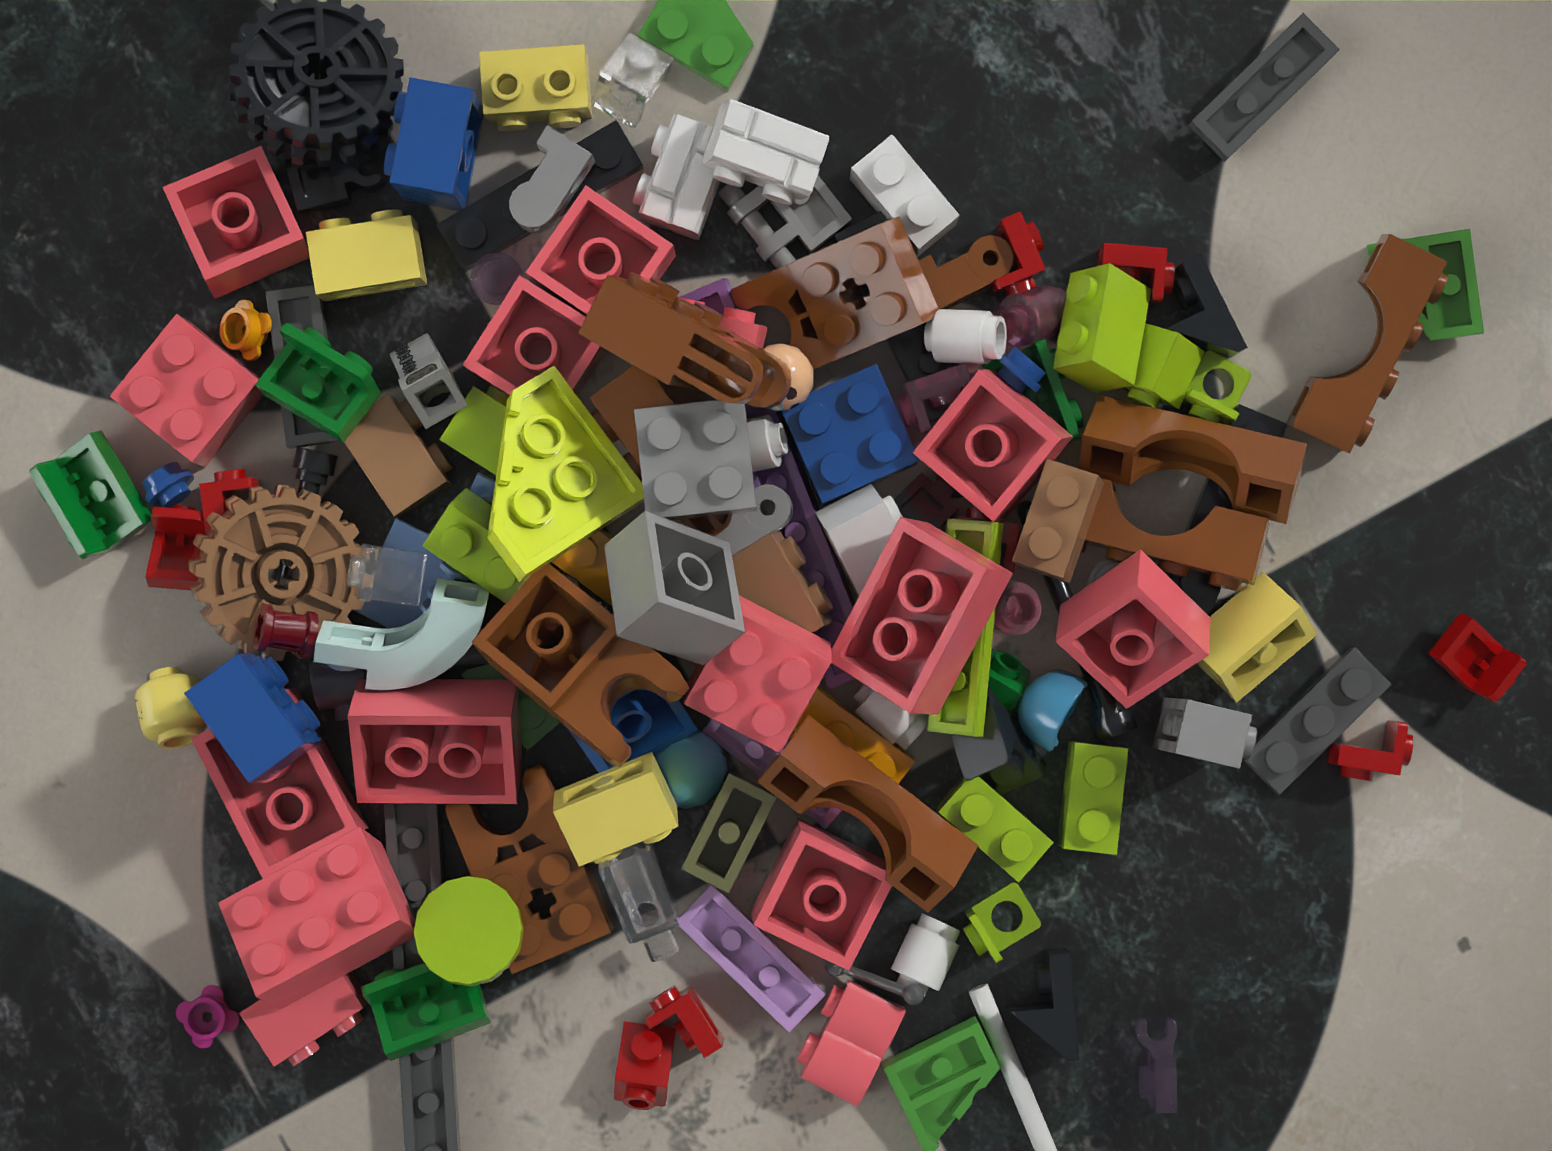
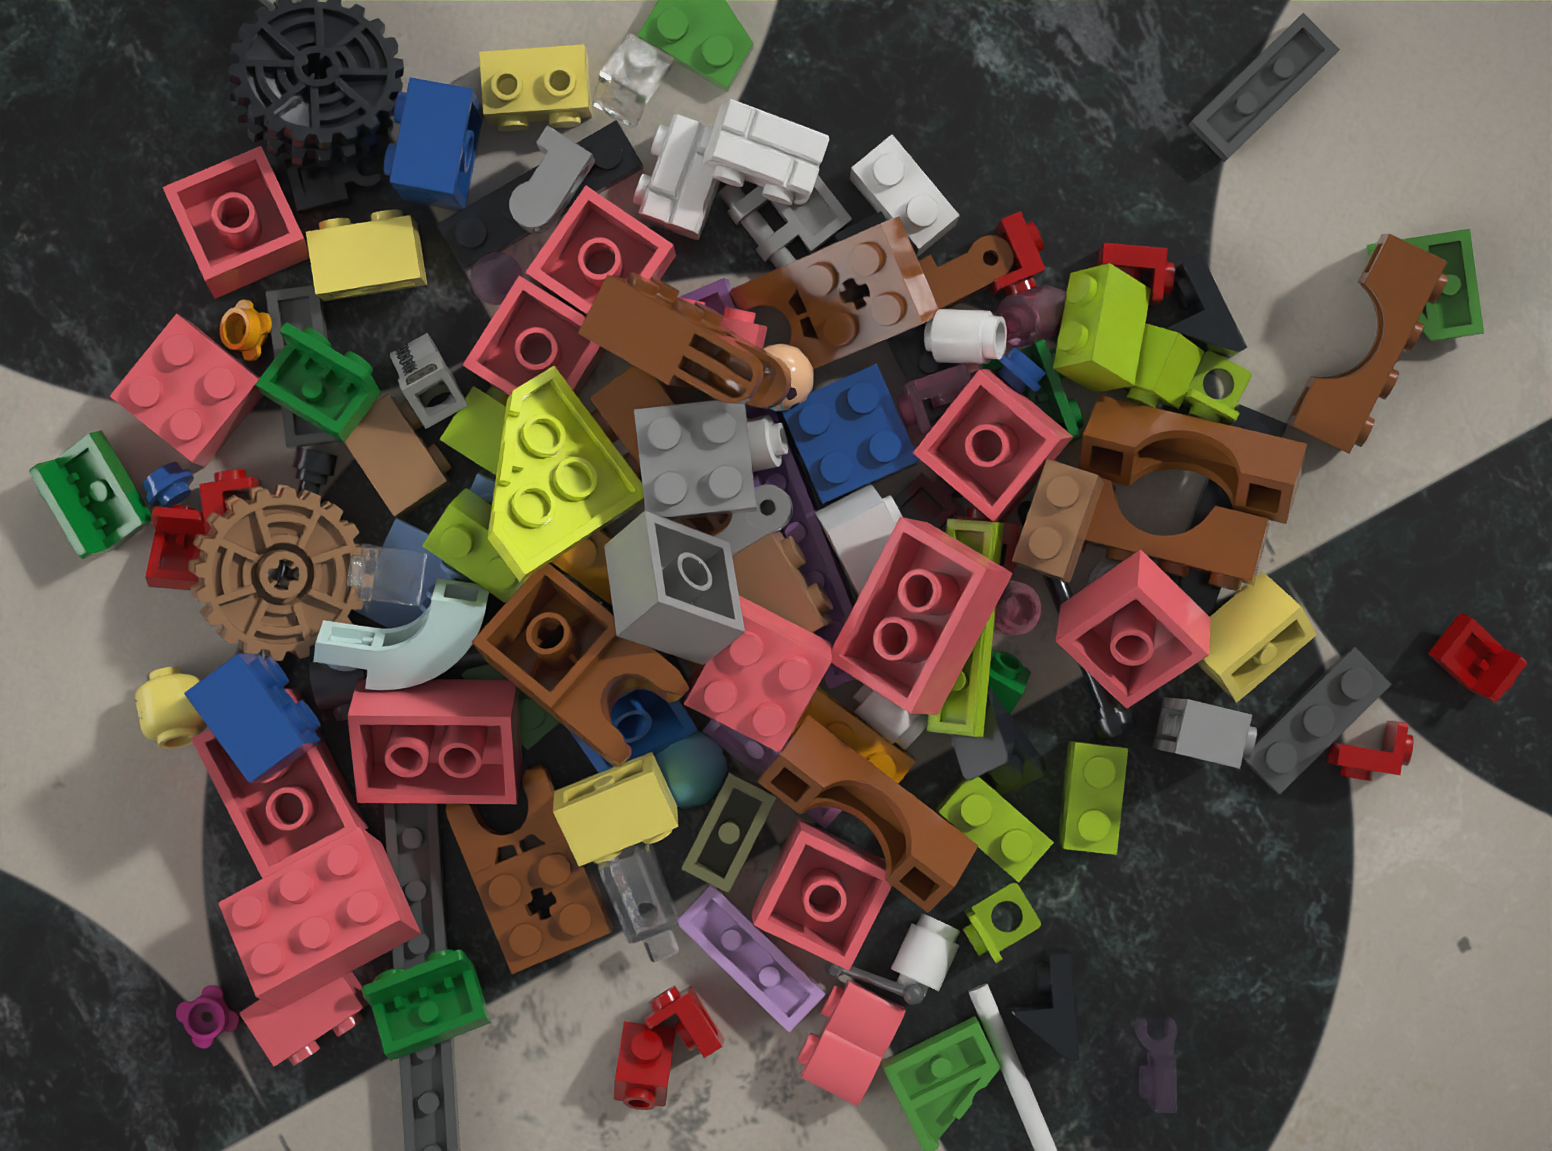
dark red bush [253,603,319,659] -> none
lime tile [414,876,524,987] -> none
dark azure hair [1018,669,1087,752] -> none

